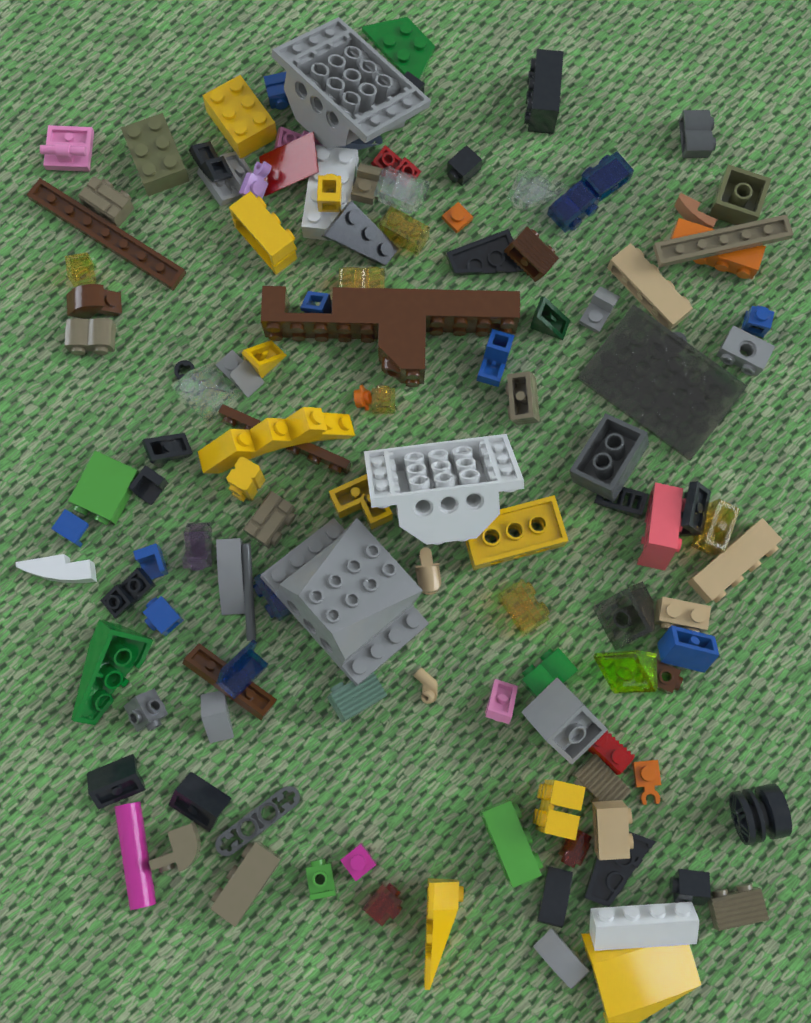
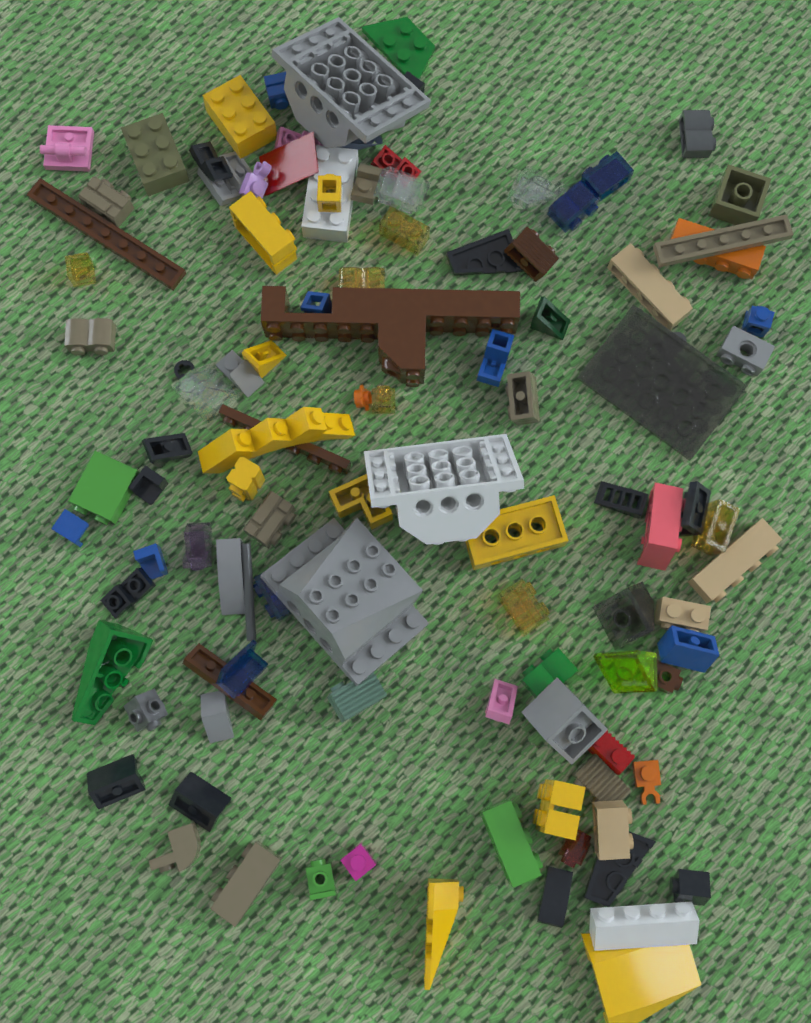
white slope [16,554,97,583] -> none
reddish brown brick [66,284,122,319] -> none
dark pink brick [114,801,156,910] -> none
blue brick [143,596,184,636] -> none
dark grey beam [215,786,300,856] -> none
wing [321,201,399,266] -> none
clear red brick [362,882,402,926] -> none
tan arm [414,667,438,704] -> none
tan arm [415,547,441,595] -> none
orange plate [442,202,473,233] -> none
black brick [447,145,482,186] -> none
black brick [524,49,564,134] -> none
light grey slope [533,928,590,989] -> none
dark grey brick [569,413,649,502] -> none
light grey slope [579,286,620,334] -> none
nougat slope [674,193,717,229] -> none
dark tan brick [707,883,769,931] -> none
black wheel [729,783,792,845] -> none

